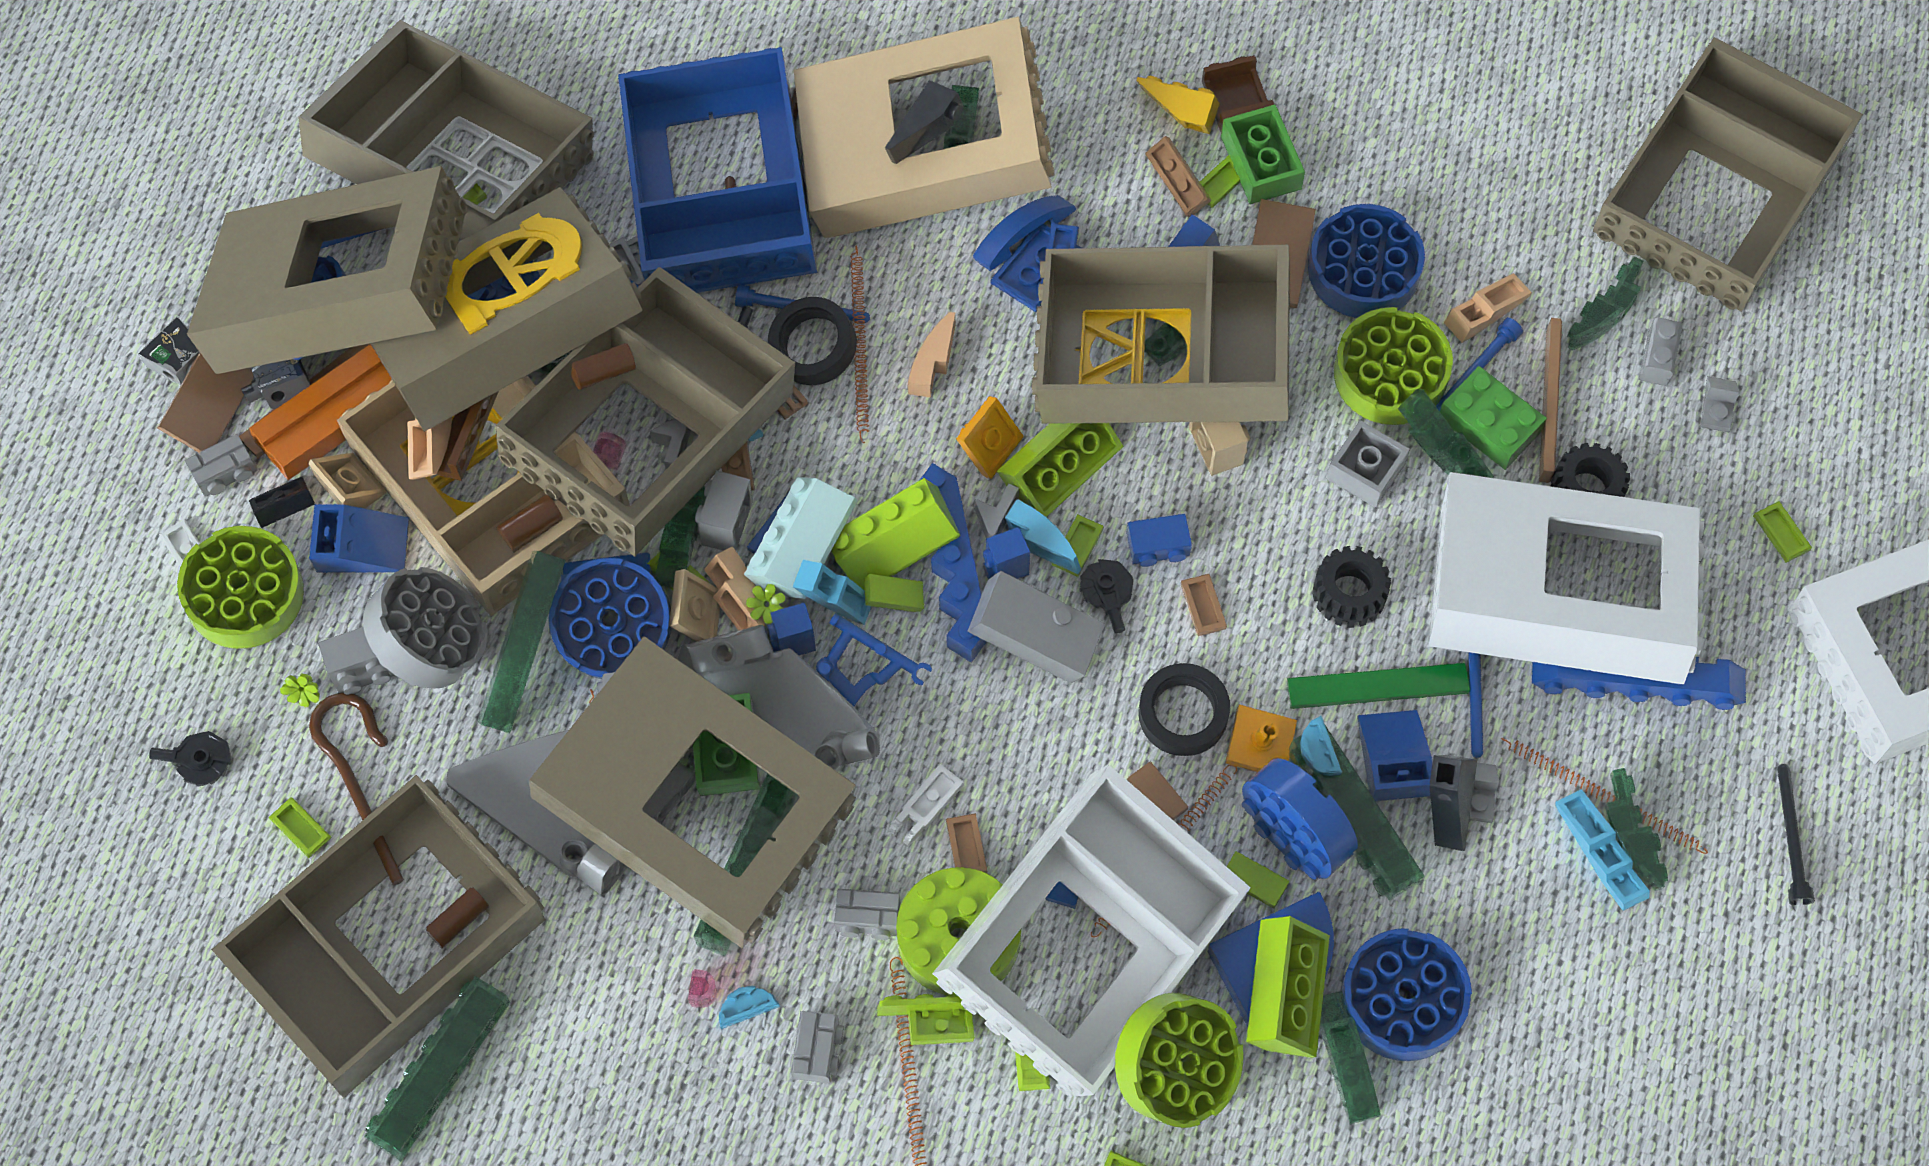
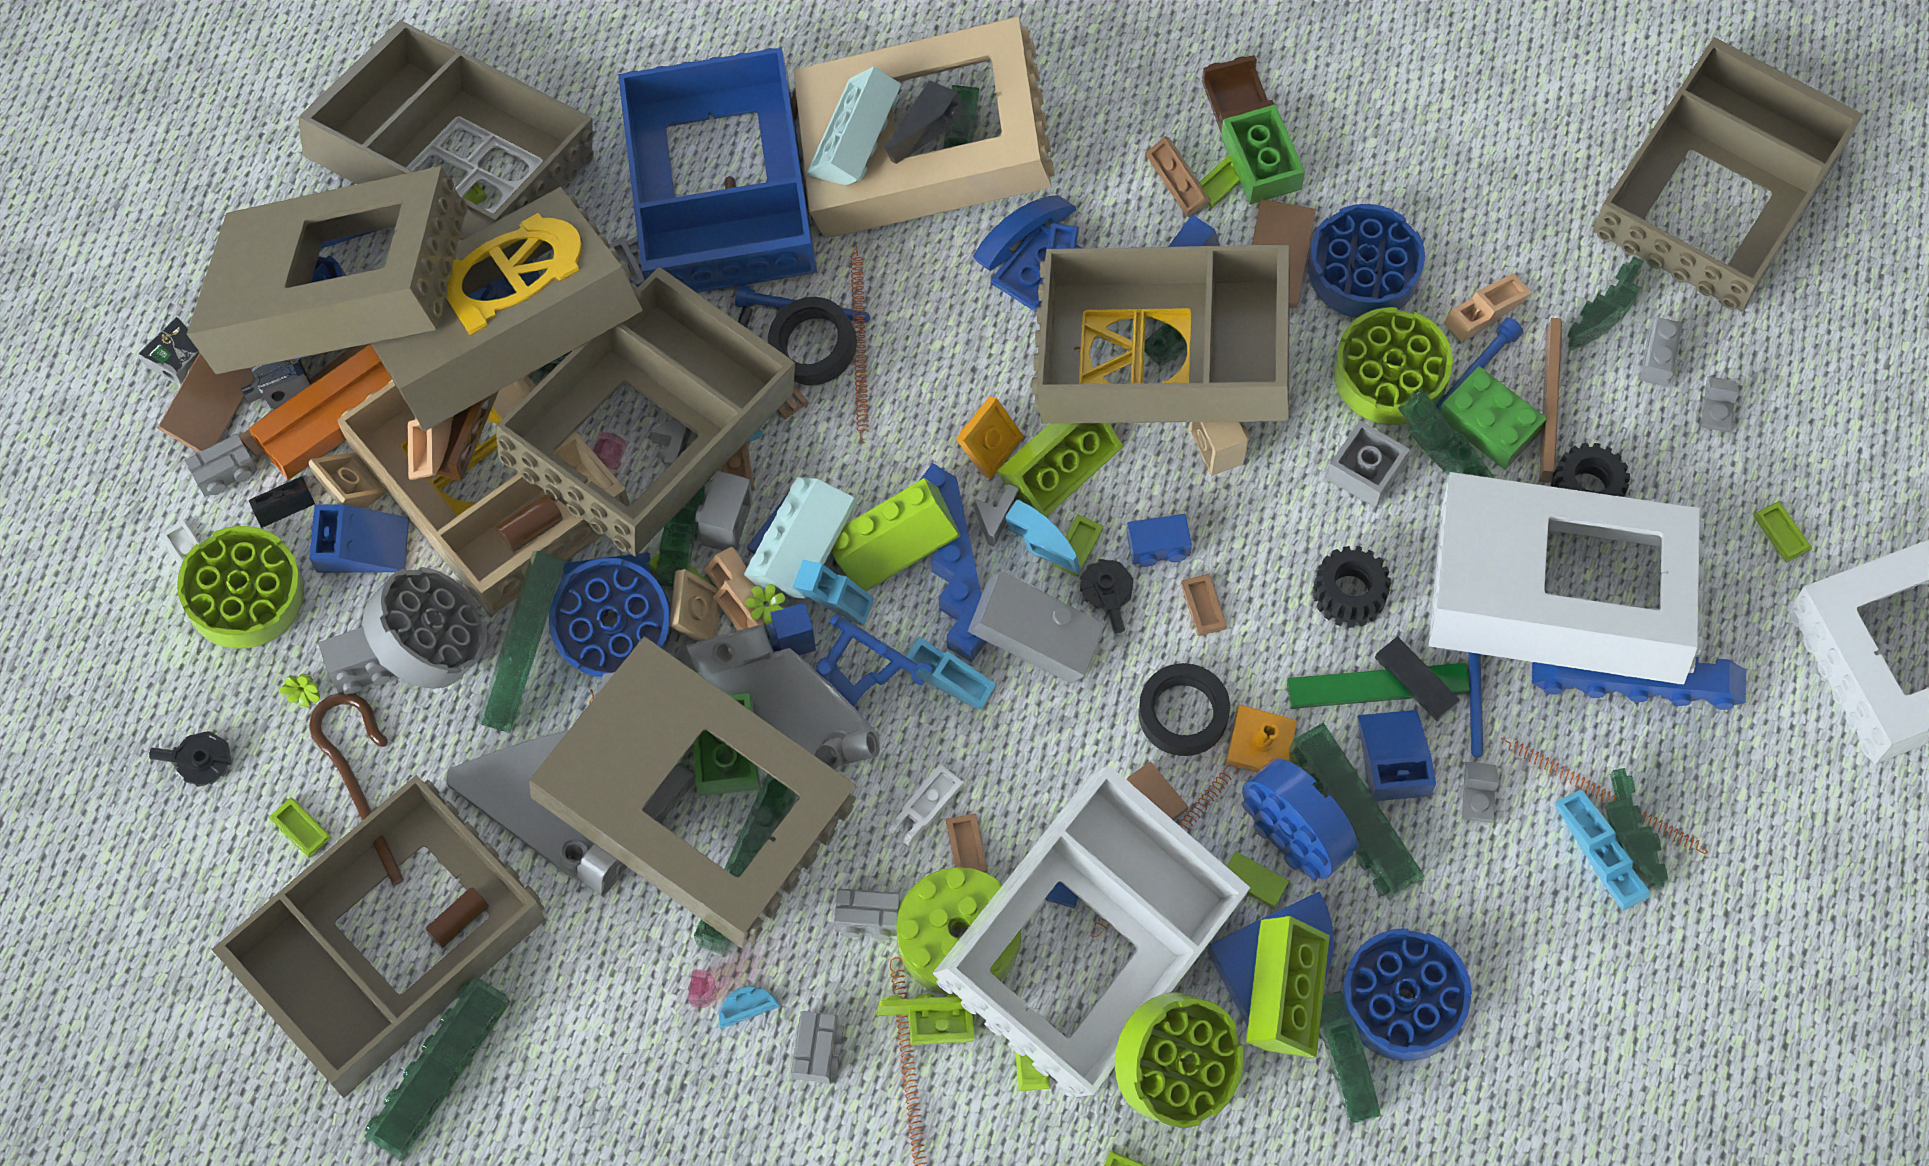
reddish brown brick [571,343,636,390] -> none
lime tile [864,574,924,612] -> none
light nougat slope [908,312,956,398] -> none
blue brick [982,527,1030,579] -> none
yellow slope [1136,76,1220,134] -> none
medium azure tile [1300,715,1342,776] -> none
black slope [1429,755,1477,851] -> none
black piece [1777,764,1815,905] -> none
none -> light aqua slope [806,67,901,186]
none -> medium azure slope [905,637,997,709]
none -> black tile [1375,636,1460,721]

